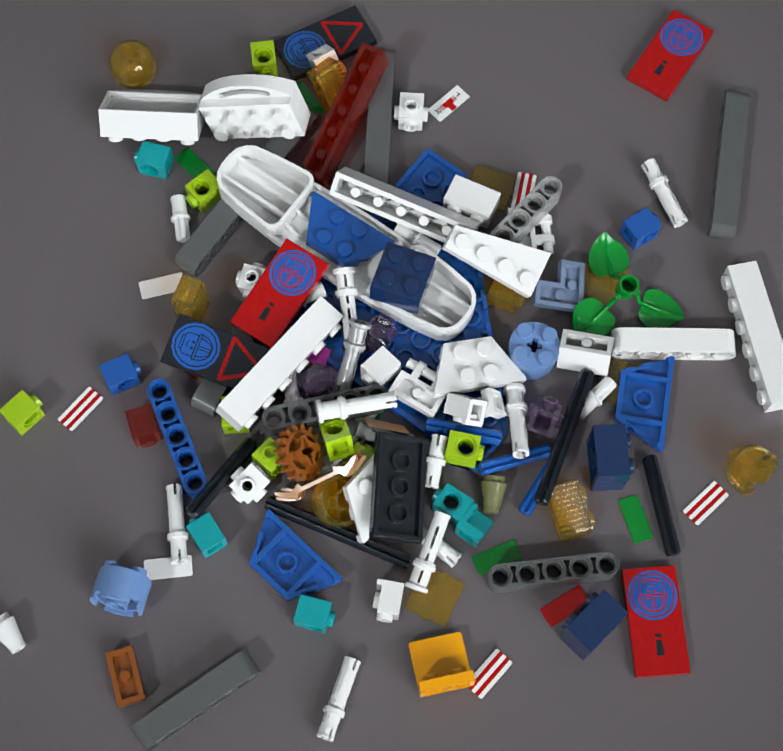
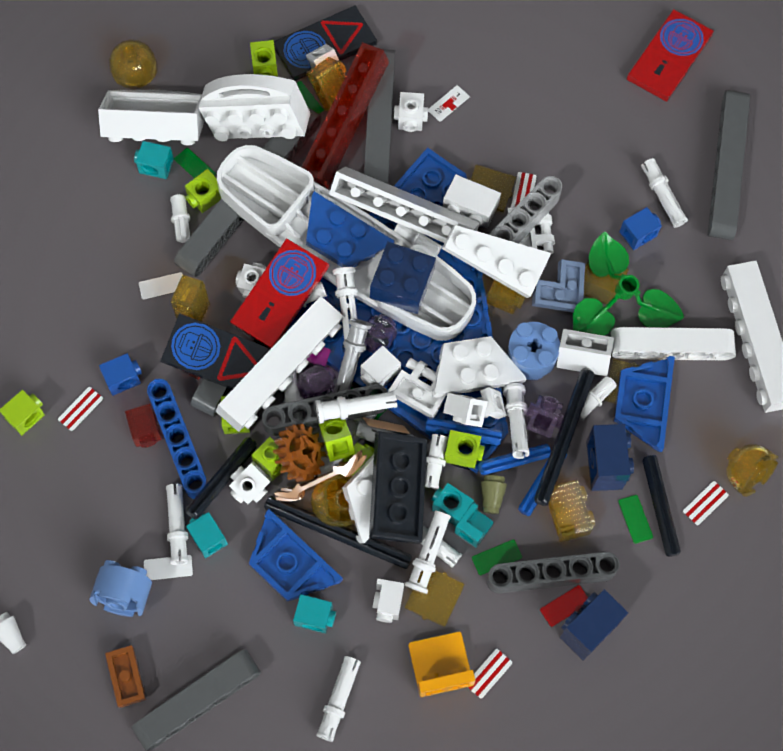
red tile [621,565,691,678] -> none

